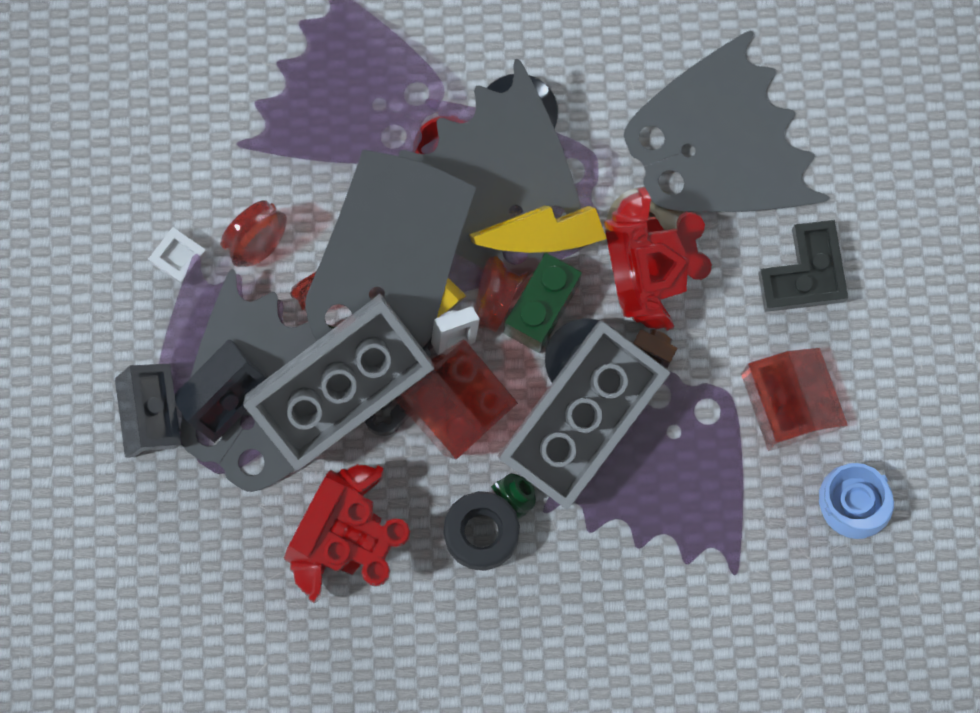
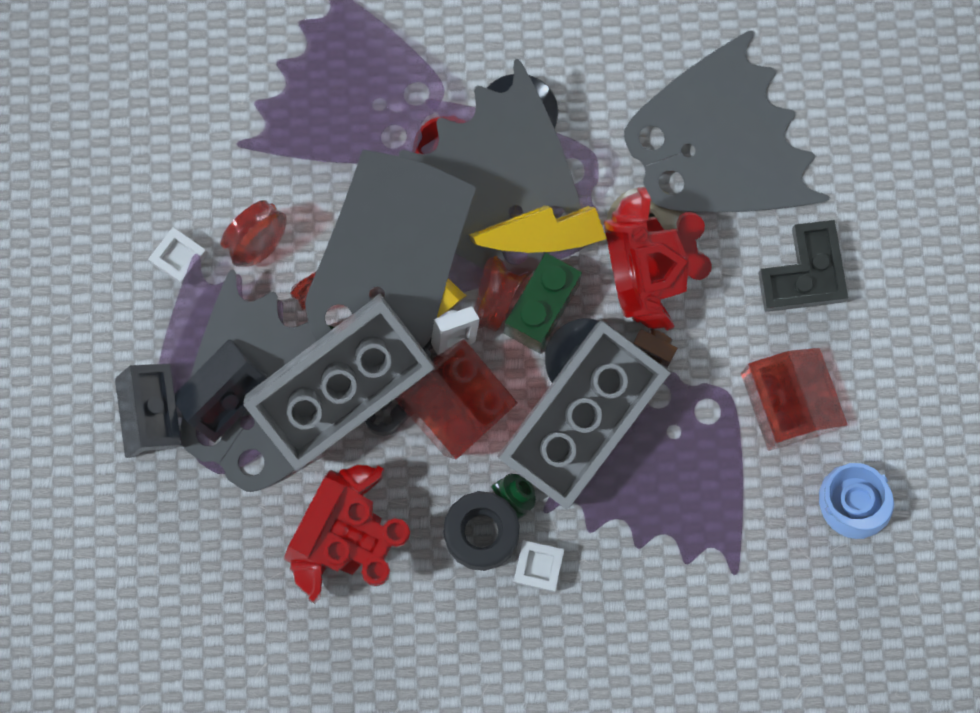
none -> white plate [513,540,564,593]

